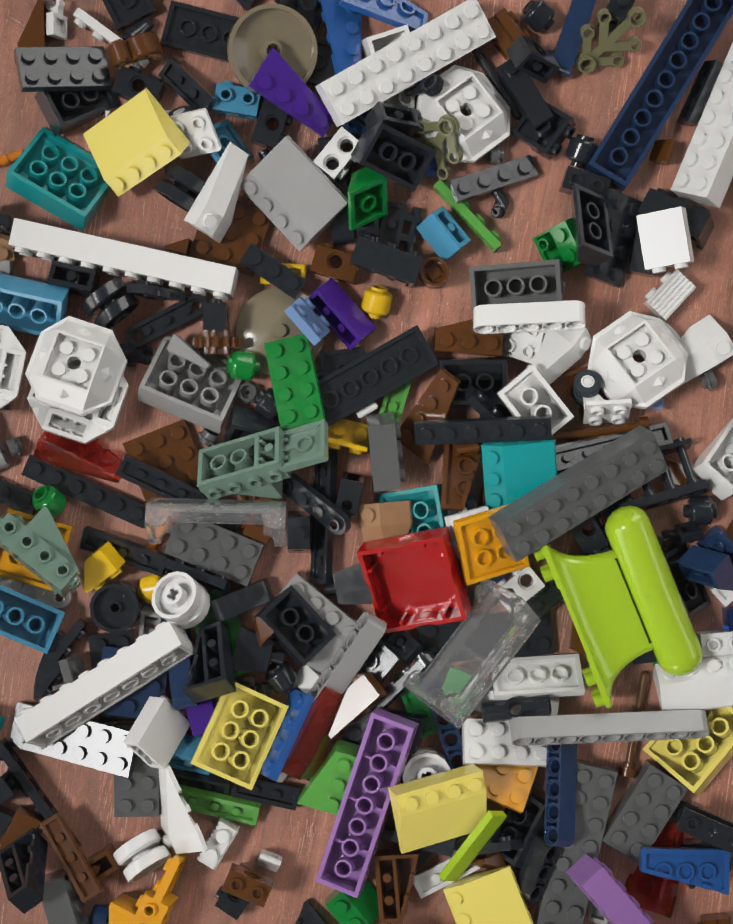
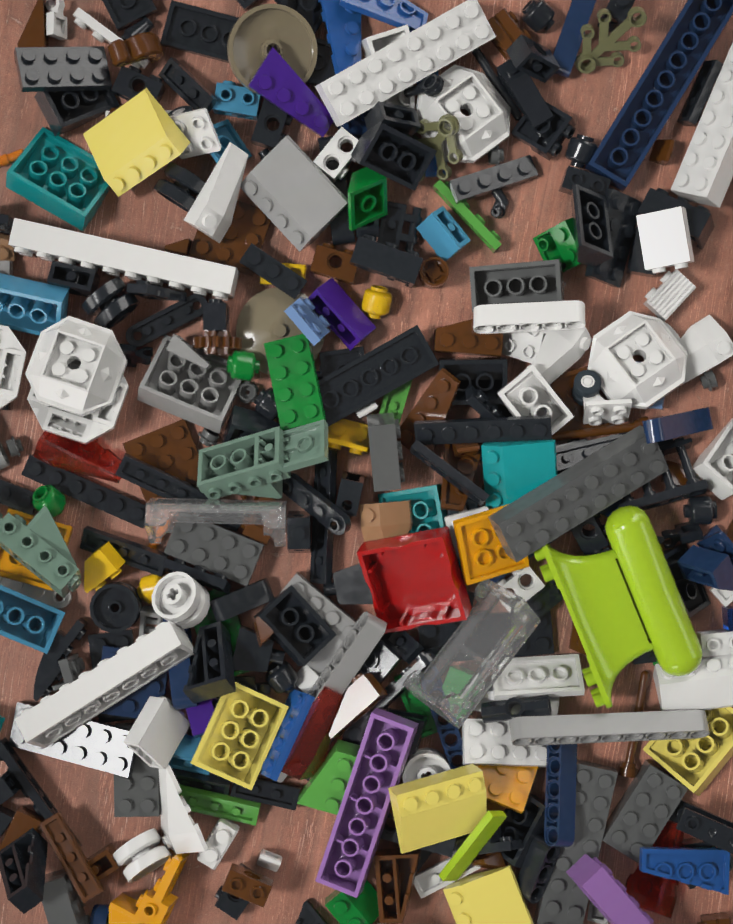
none -> black tile [410,440,489,506]
none -> dark blue beam [642,407,714,444]

